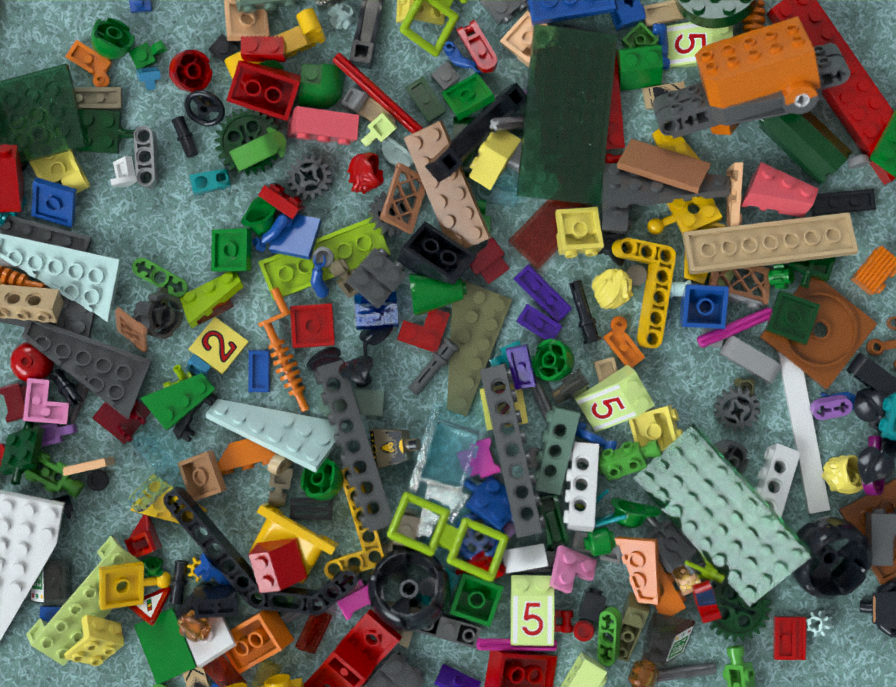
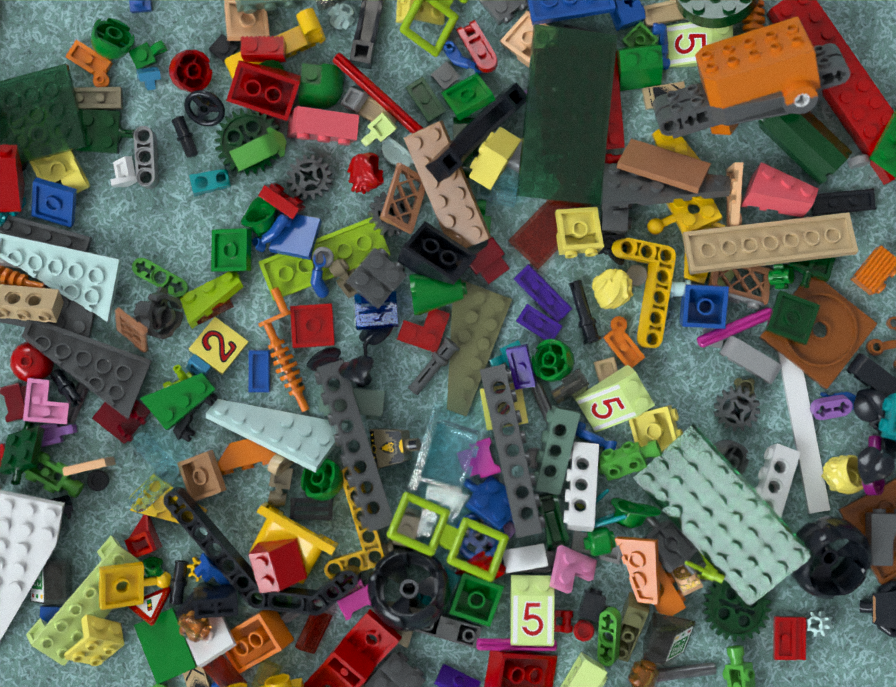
light grey axle [489,116,531,131] -> none
red leg [692,580,721,624] -> none

